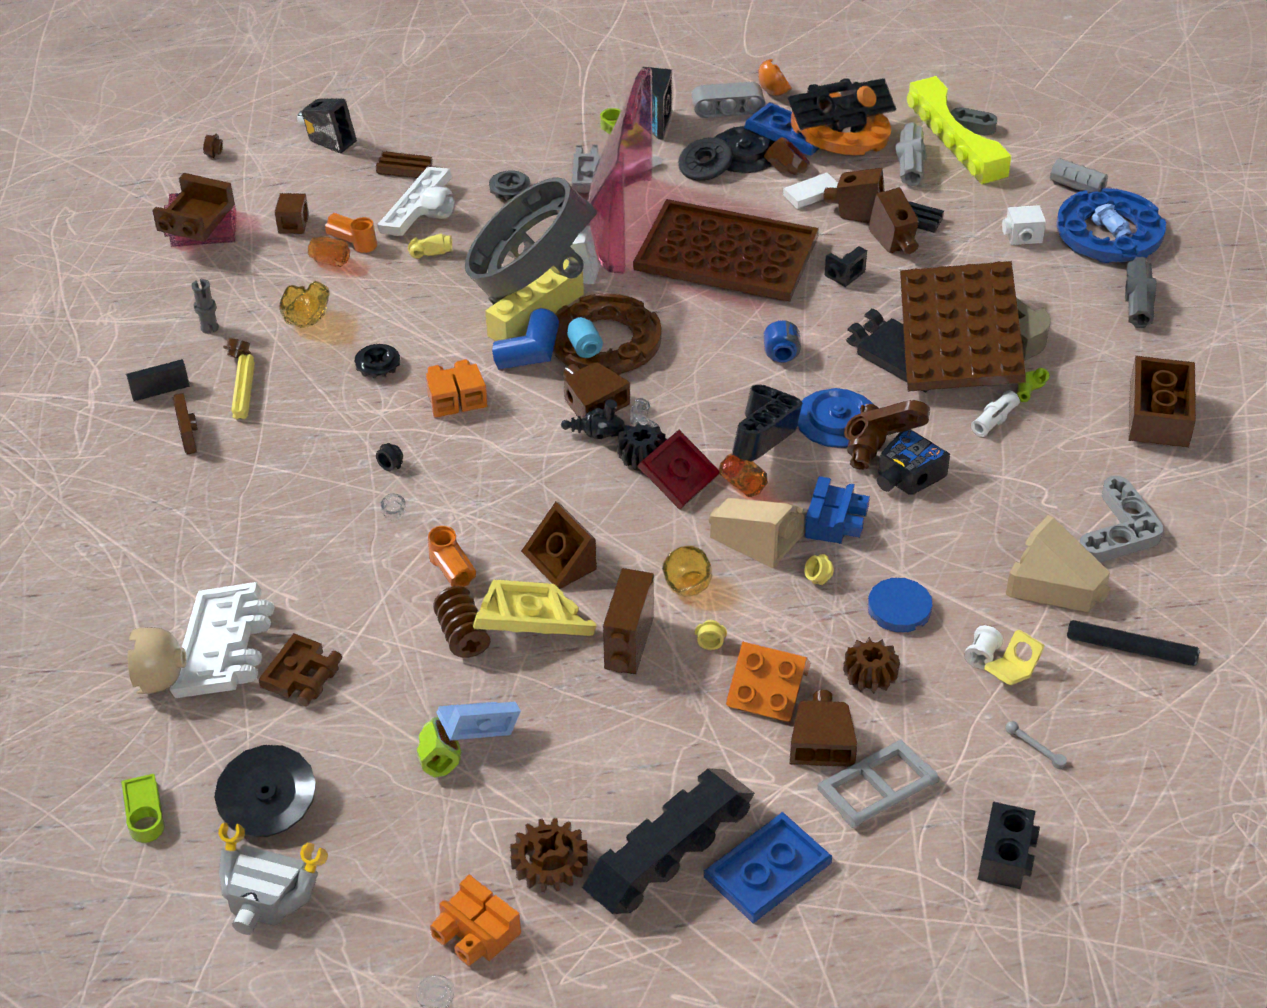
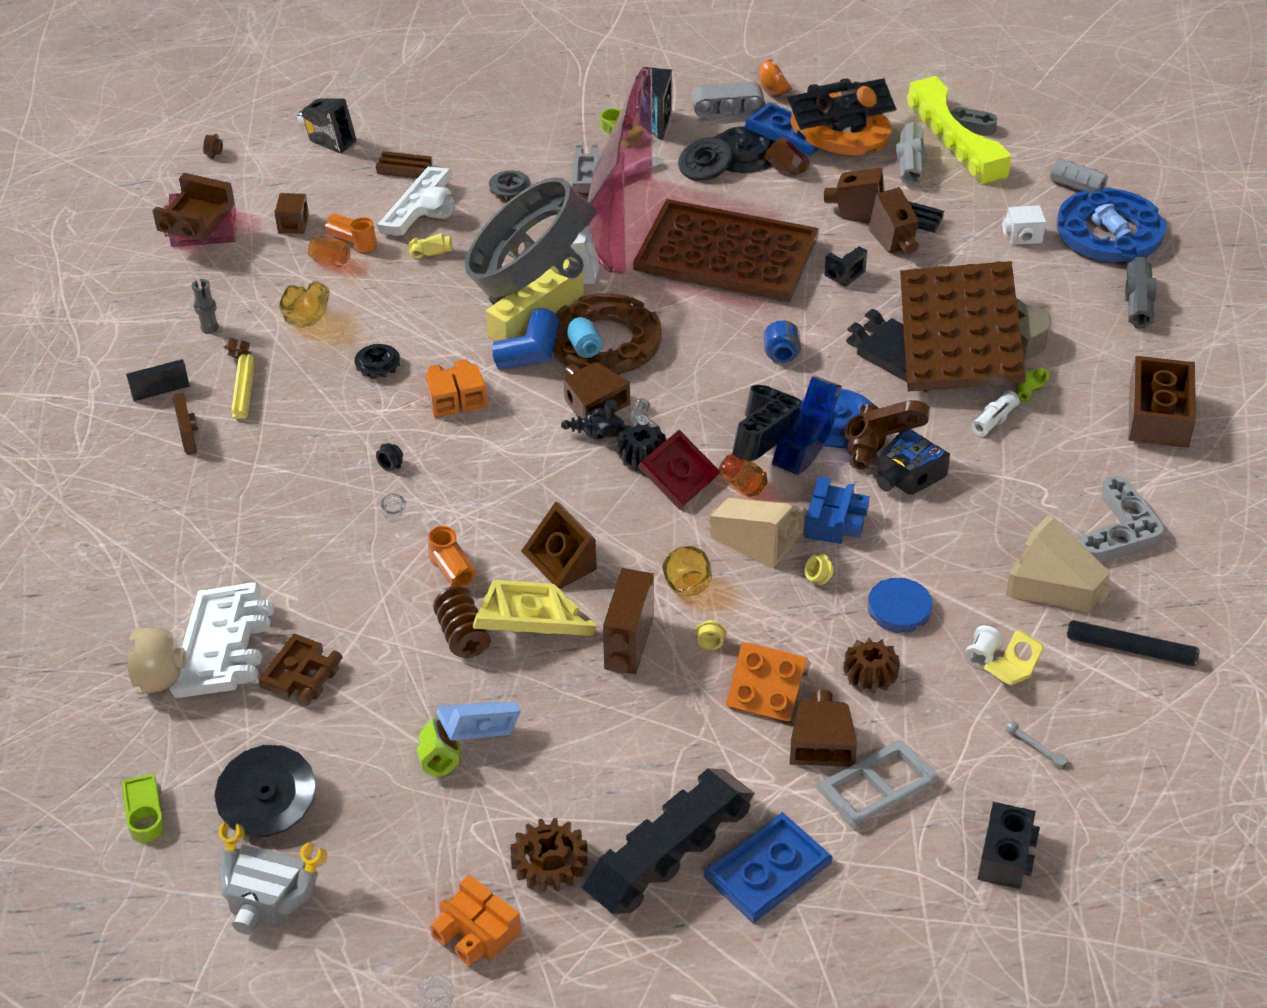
white tile [783,173,838,209] -> none
none -> clear blue arch [771,376,842,475]

